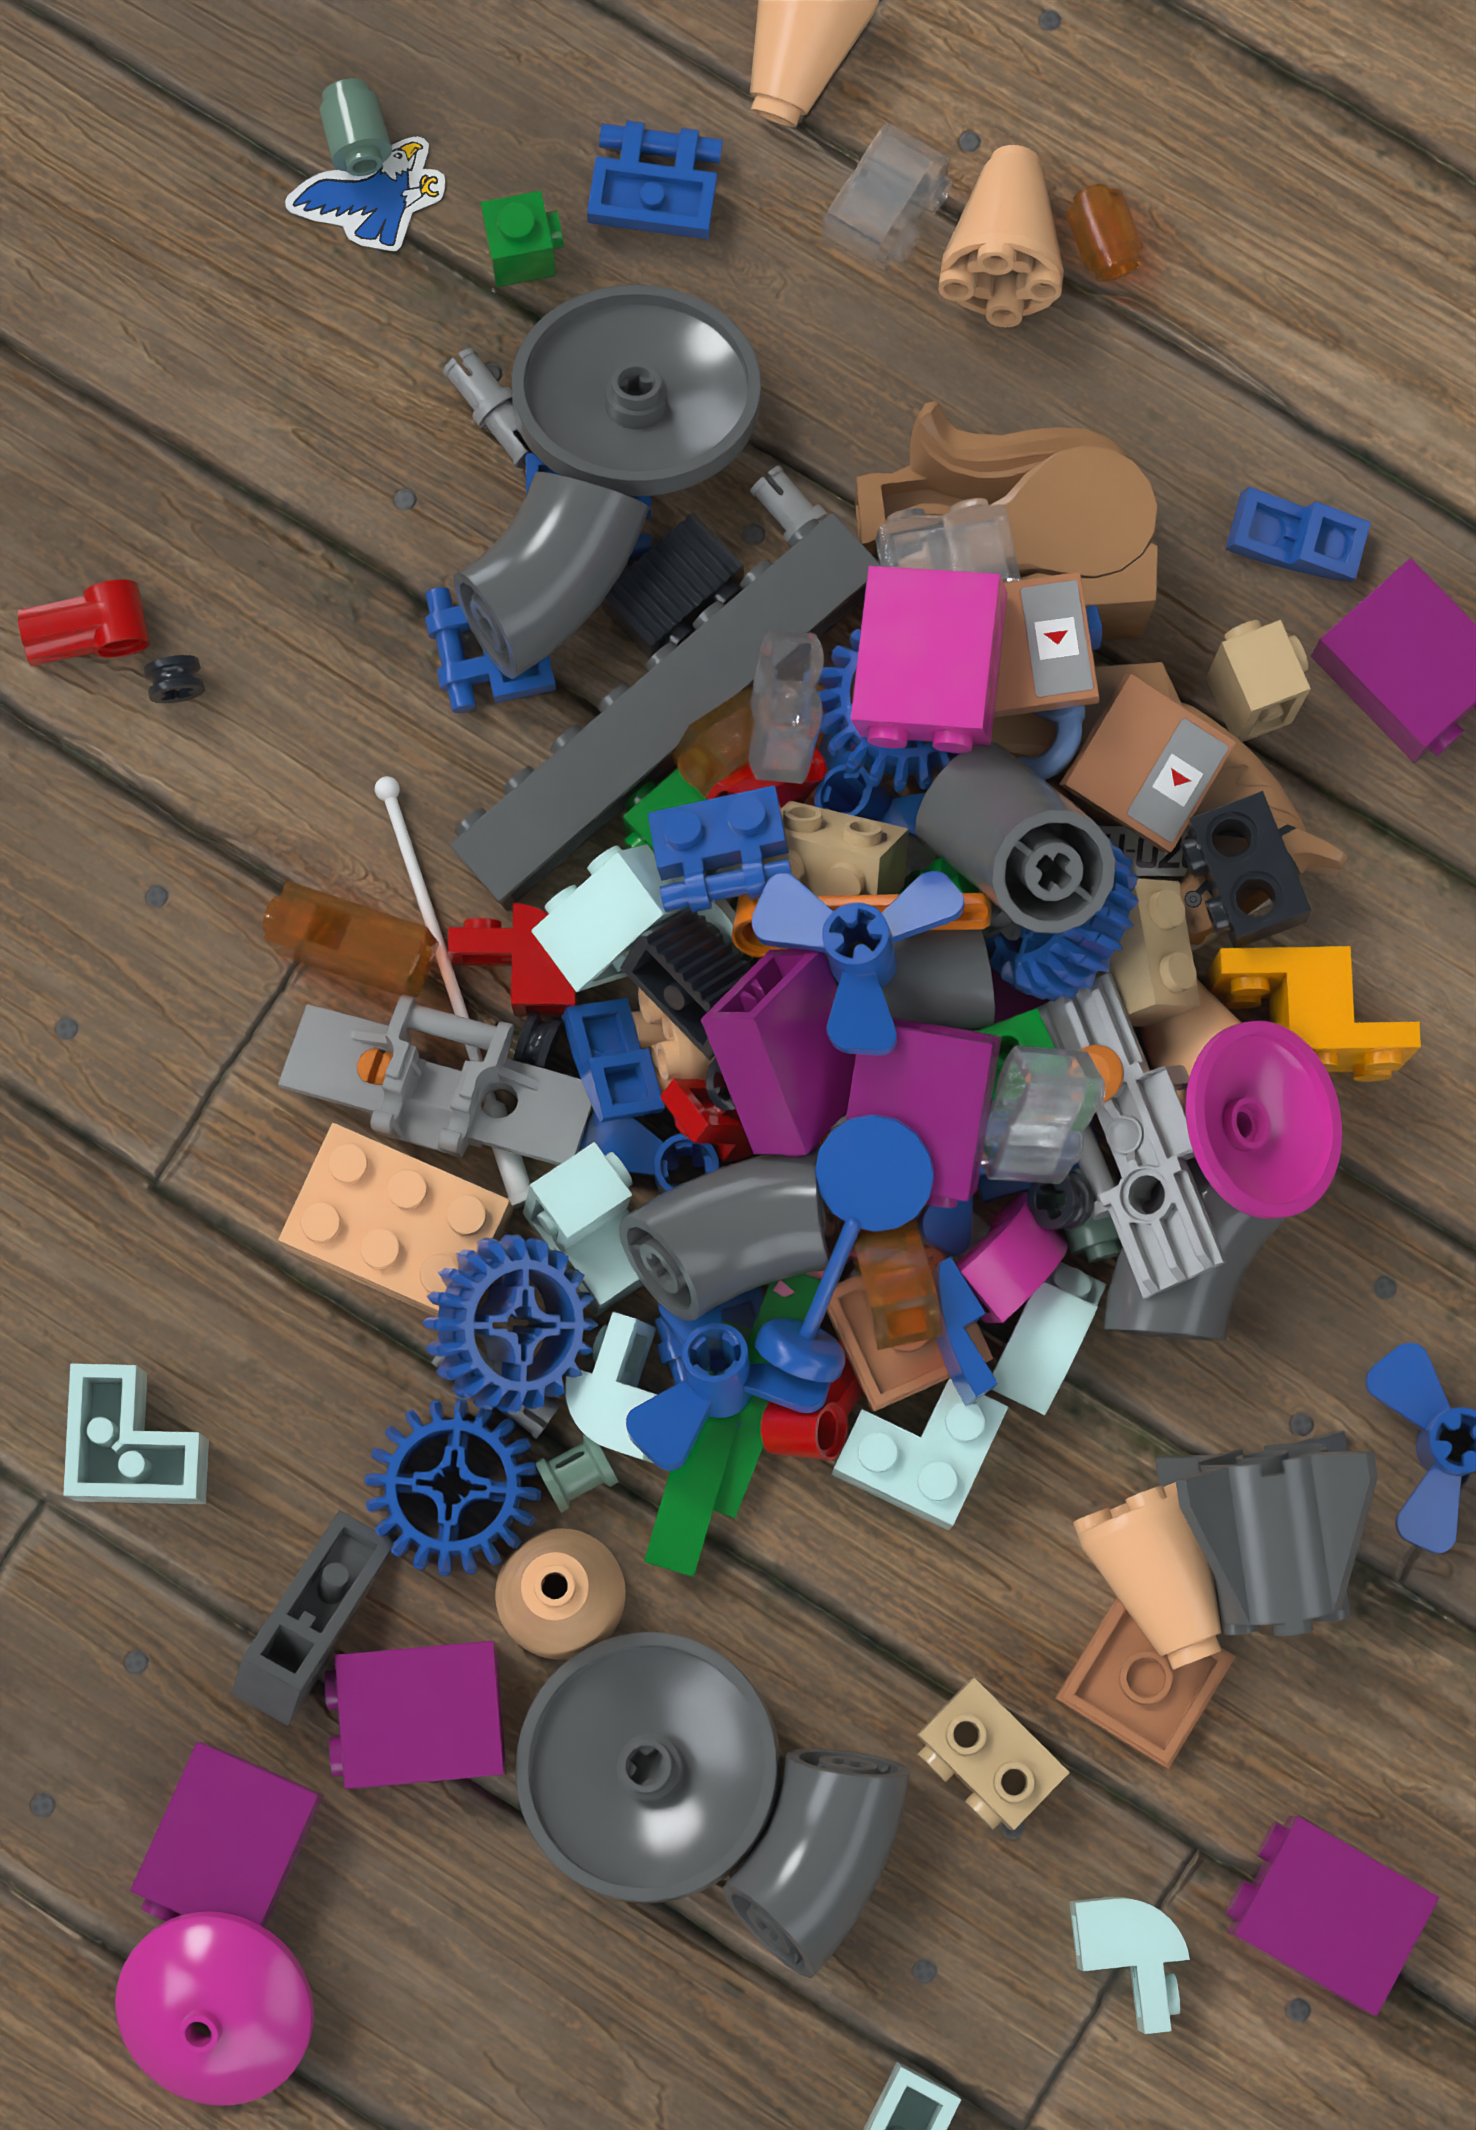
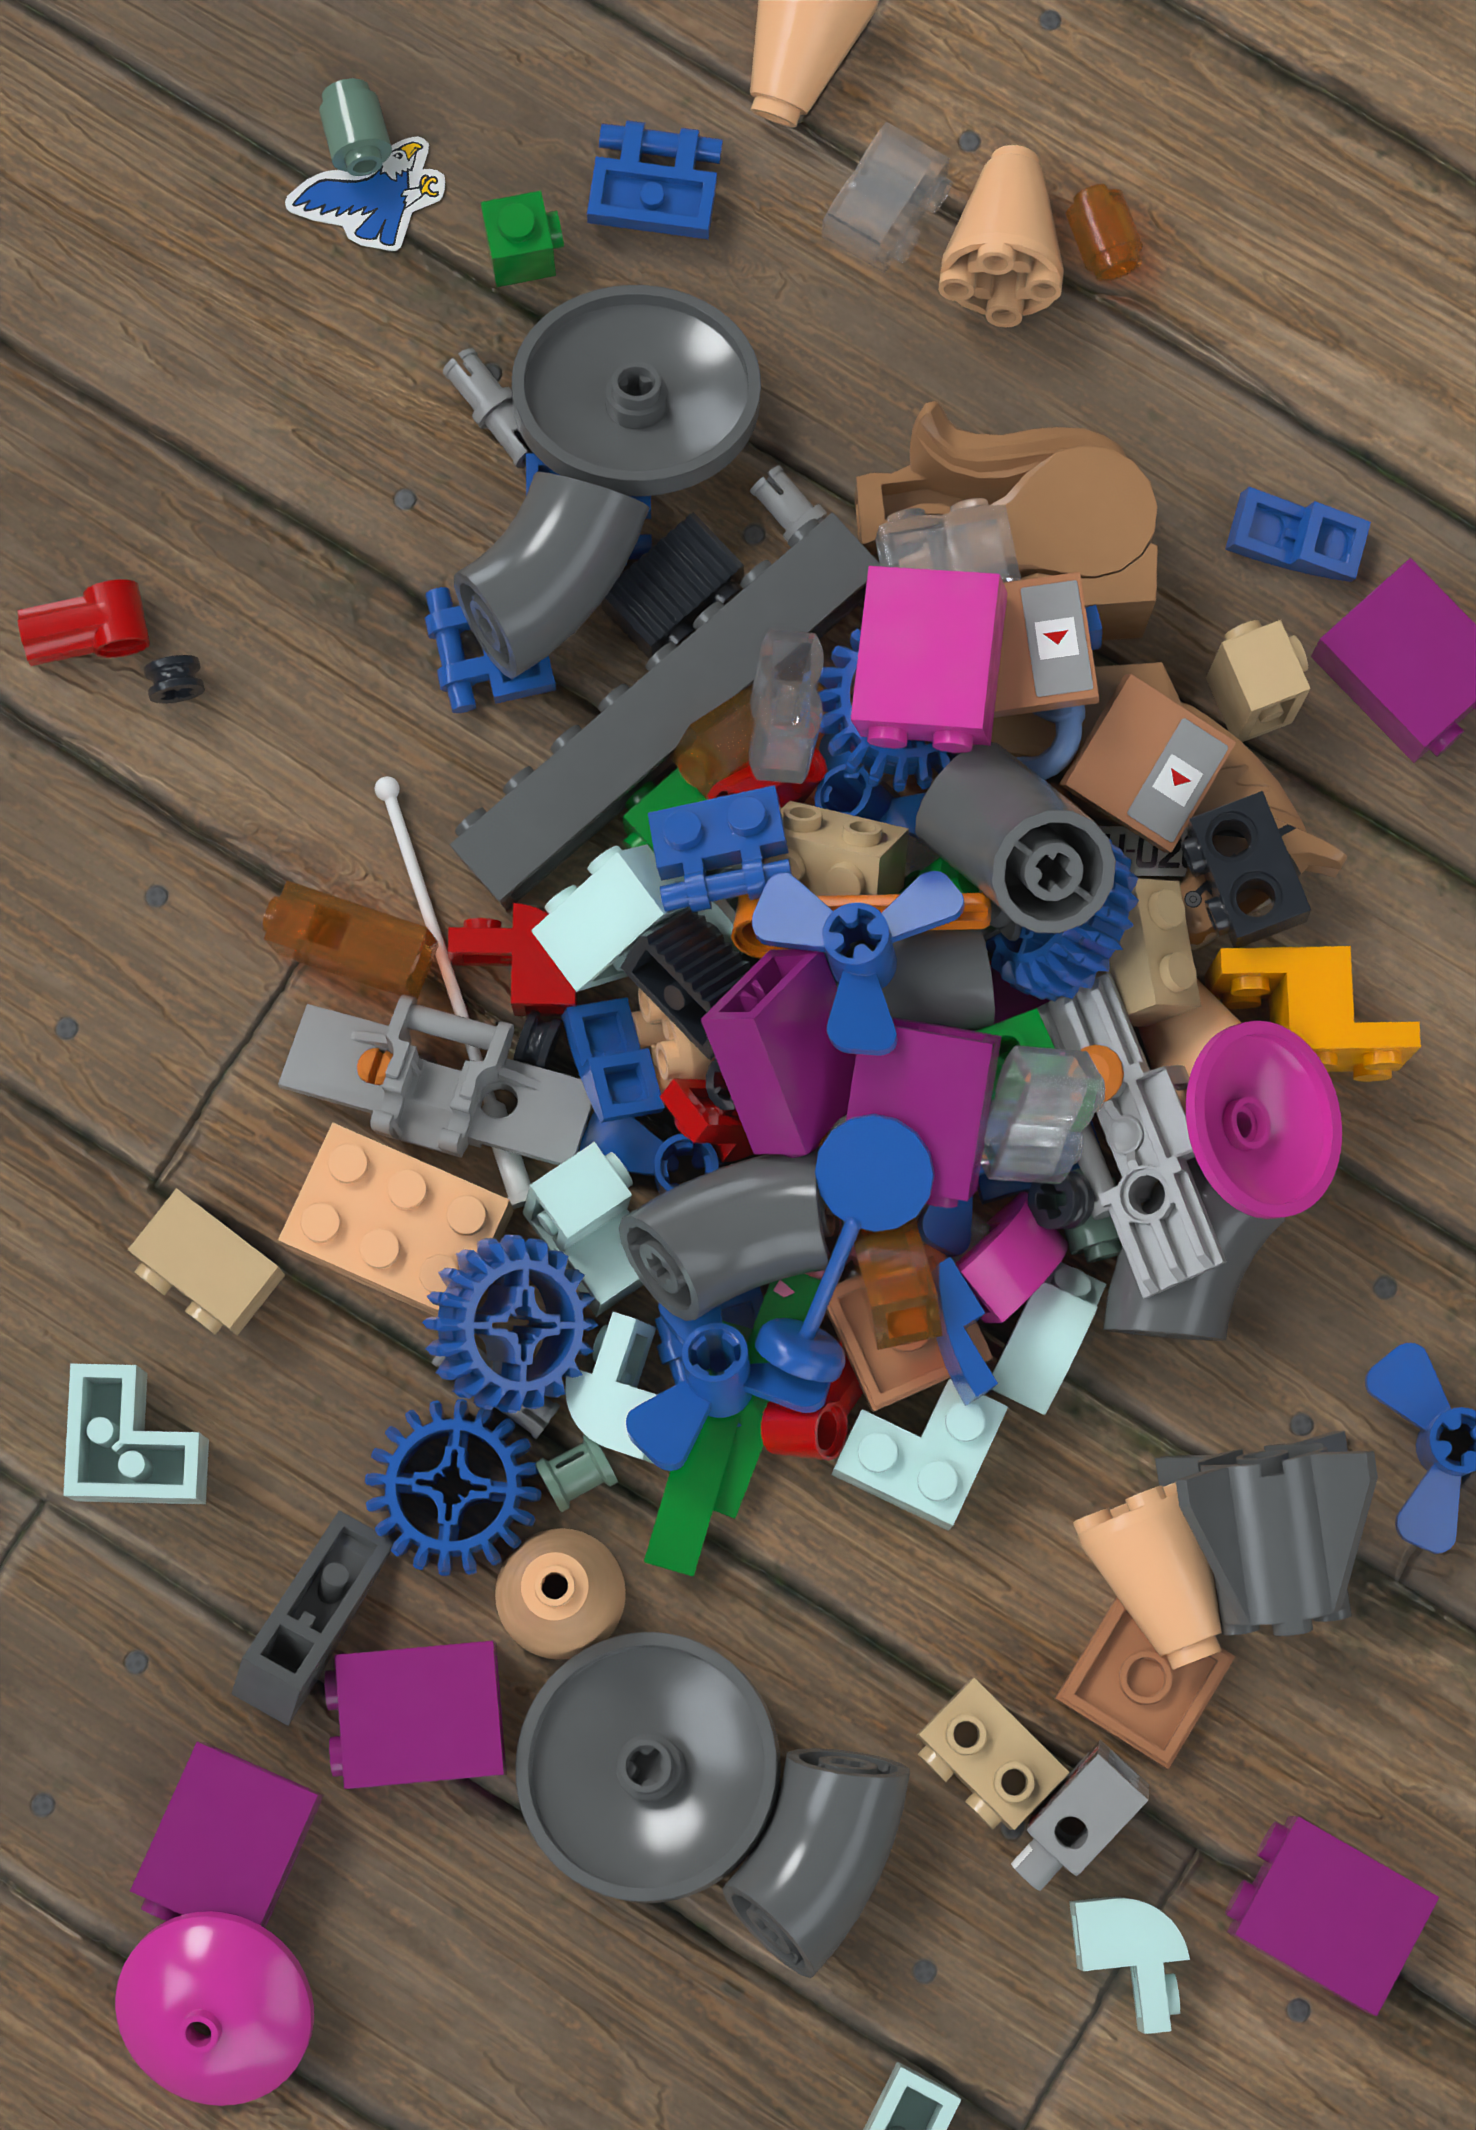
none -> tan brick [128,1188,285,1336]
none -> light grey torso [1011,1739,1149,1891]

